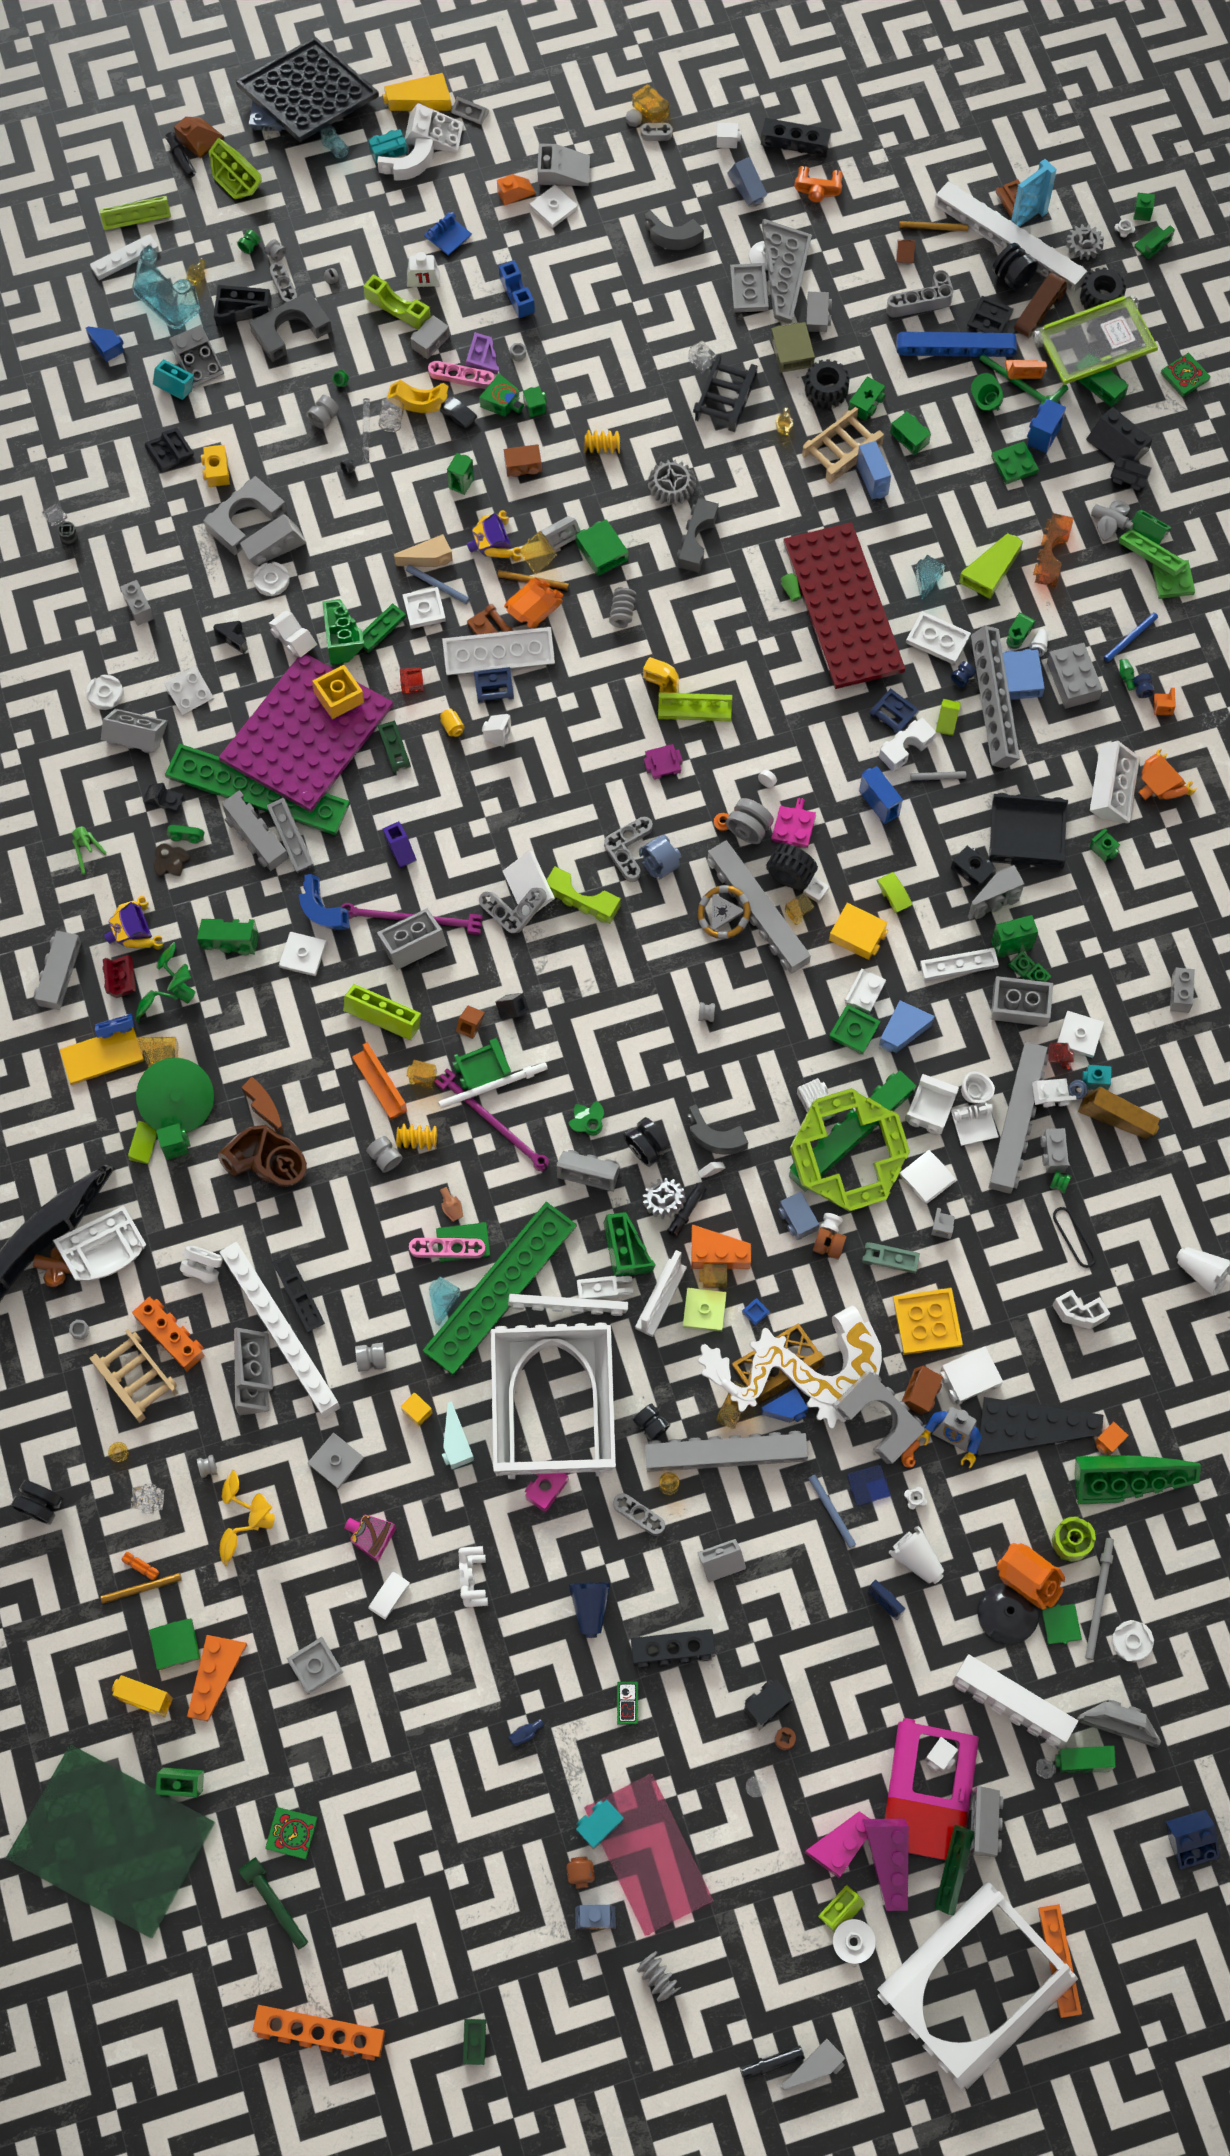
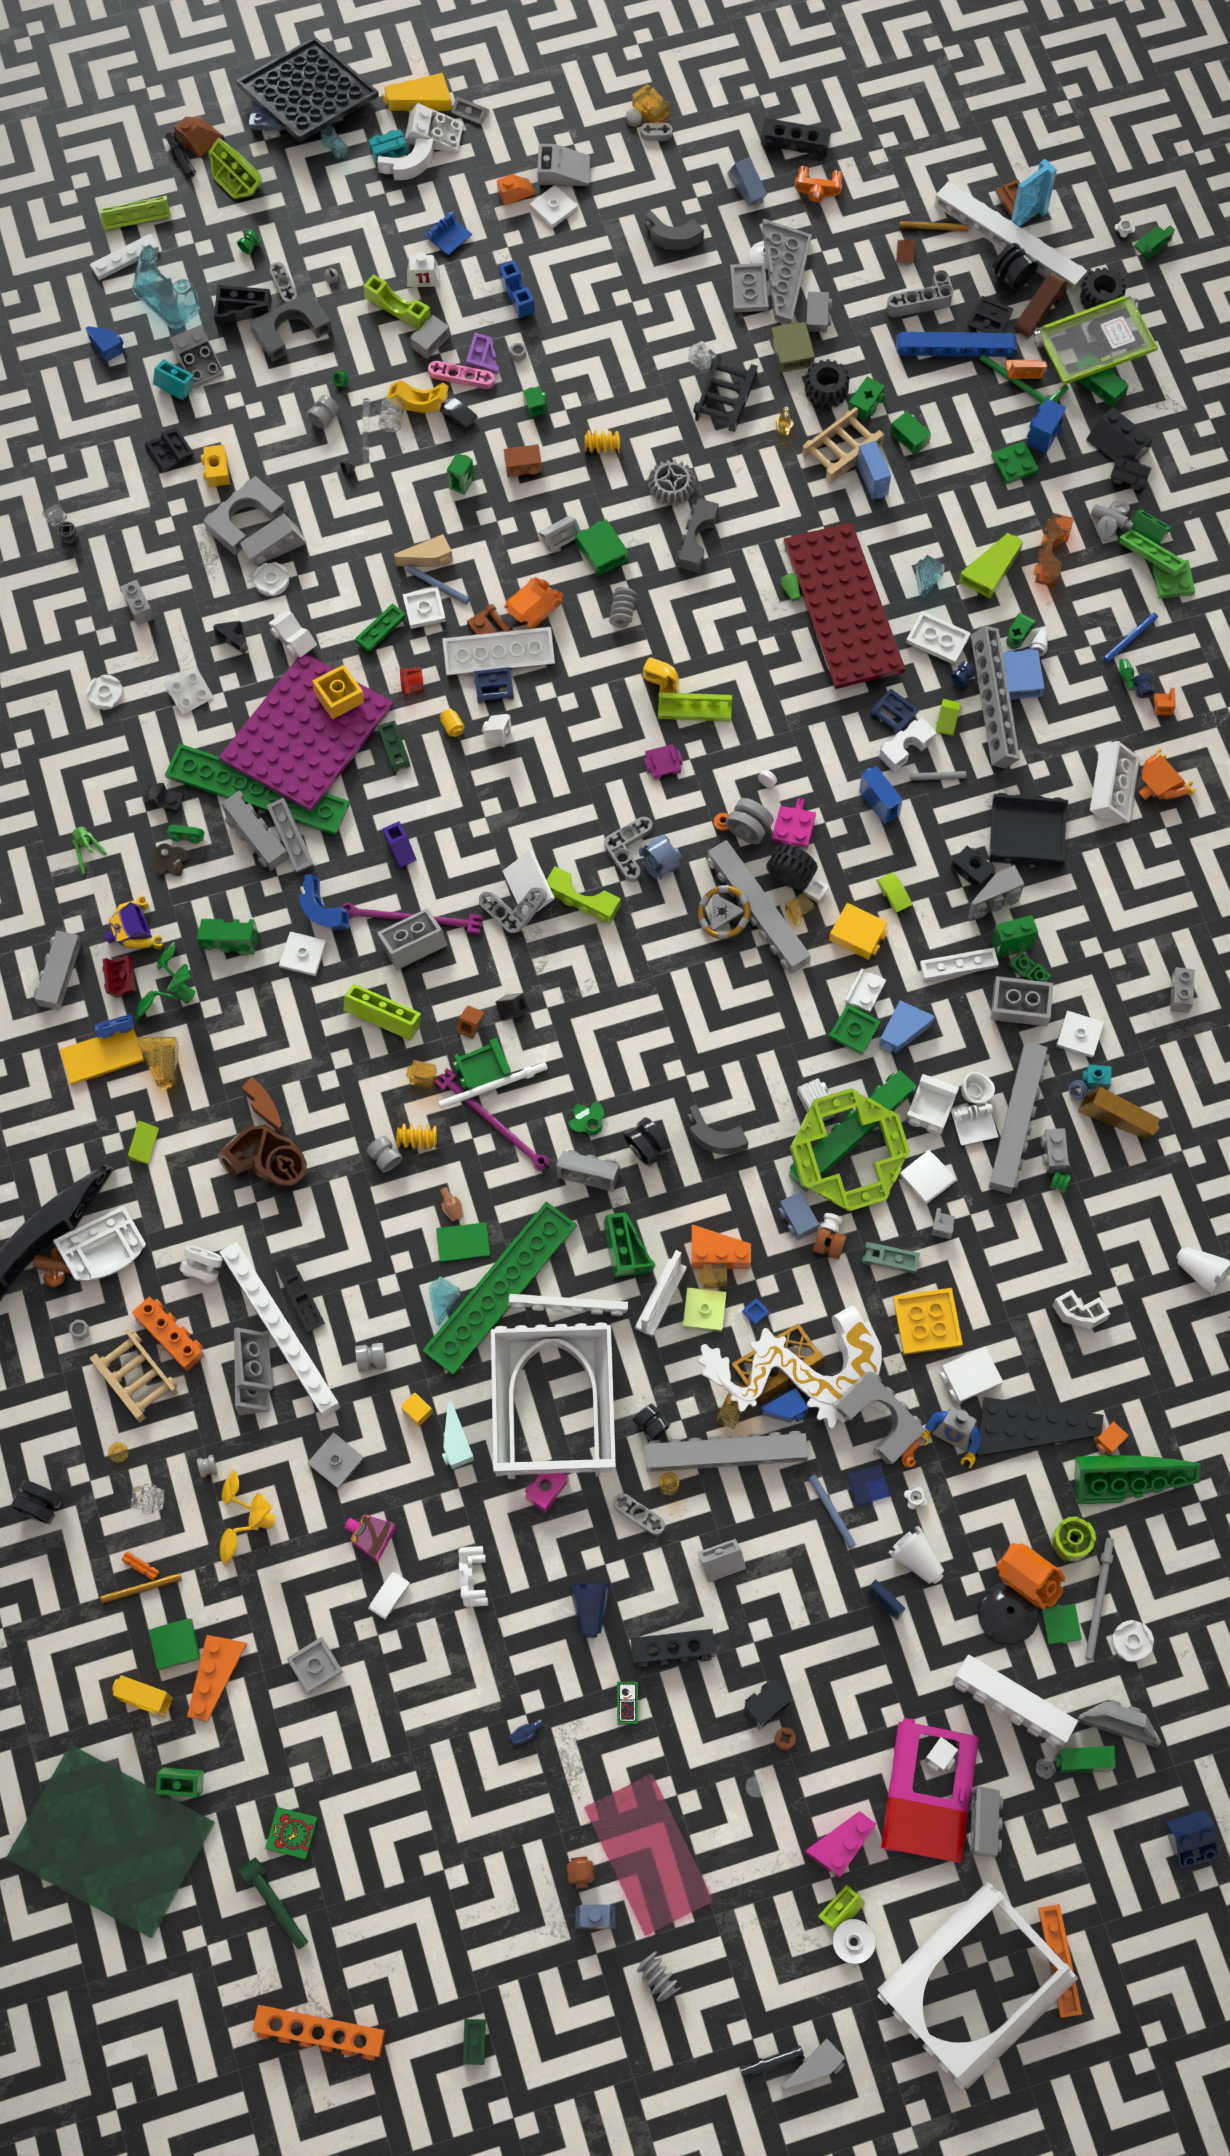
light grey slope [101,709,167,753] -> none
green dish [136,1058,214,1133] -> none
green brick [156,1124,191,1160] -> none
clear yellow piece [186,259,206,286] -> none
light grey wheel [265,239,287,262] -> none
green wedge [322,599,364,665] -> none
orange fence [352,1042,407,1120] -> none
bright pink beam [409,1238,486,1258] -> none
torso [467,510,522,561] -> none
green torso [479,373,524,416] -> none
pearl gold bar [497,570,569,591] -> none
clear yellow piece [520,531,557,574] -> none
teal brick [576,1799,624,1850] -> none
white hinge [577,1276,634,1299] -> none
light grey gear [643,1178,686,1219] -> none
black pin [666,1183,707,1237] -> none
light grey wheel [698,1002,715,1022] -> none
white tile [698,1162,725,1178] -> none
white brick [717,123,741,148] -> none
magenta wedge [863,1819,909,1911] -> none
dark orange brick [902,1366,943,1415] -> none
dark green plate [934,1825,975,1915] -> none
green piece [971,373,1004,411] -> none
white bracket [1032,1079,1077,1108] -> none
light grey brick [1047,643,1103,709] -> none
clear red bracket [1048,1043,1074,1069] -> none
black piece [1053,1207,1096,1268] -> none
light grey gear [1066,224,1104,260] -> none
green brick [1089,828,1120,862] -> none
green brick [1133,192,1155,221] -> none
green tile [1161,352,1211,397] -> none

